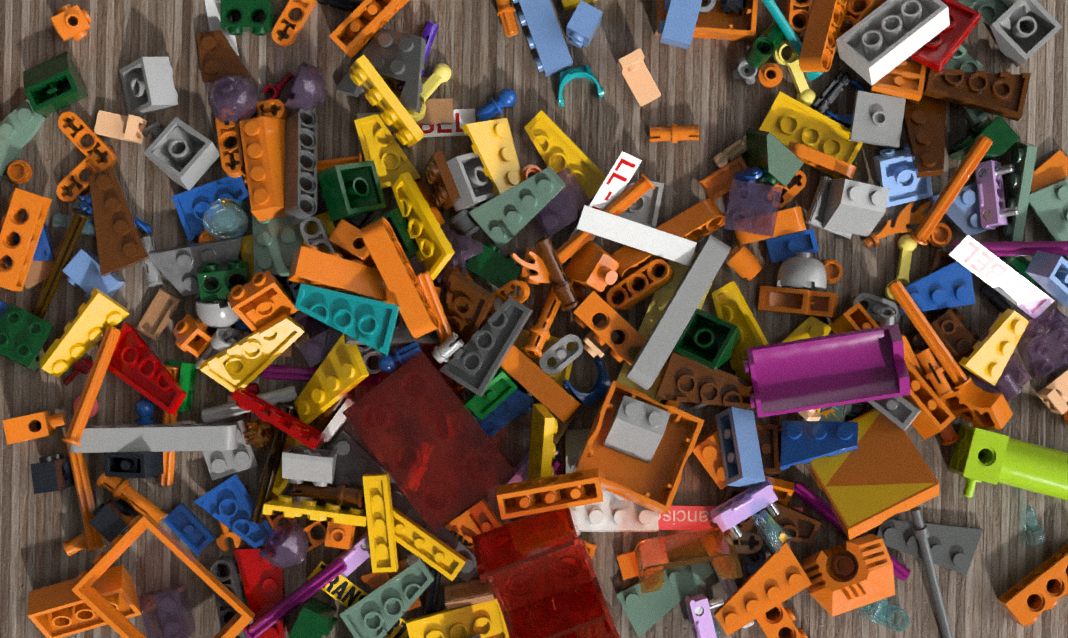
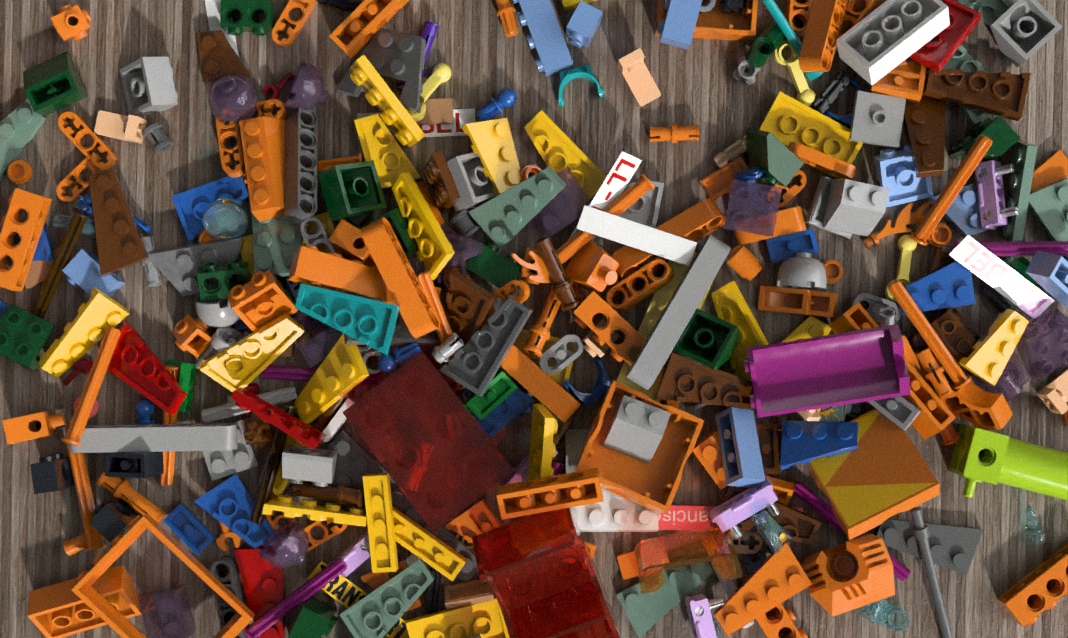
medium nougat tile [135,288,182,341] -> none
light grey slope [144,117,220,191] -> none
orange brick [324,518,356,550] -> none
orange plate [758,63,783,88] -> none

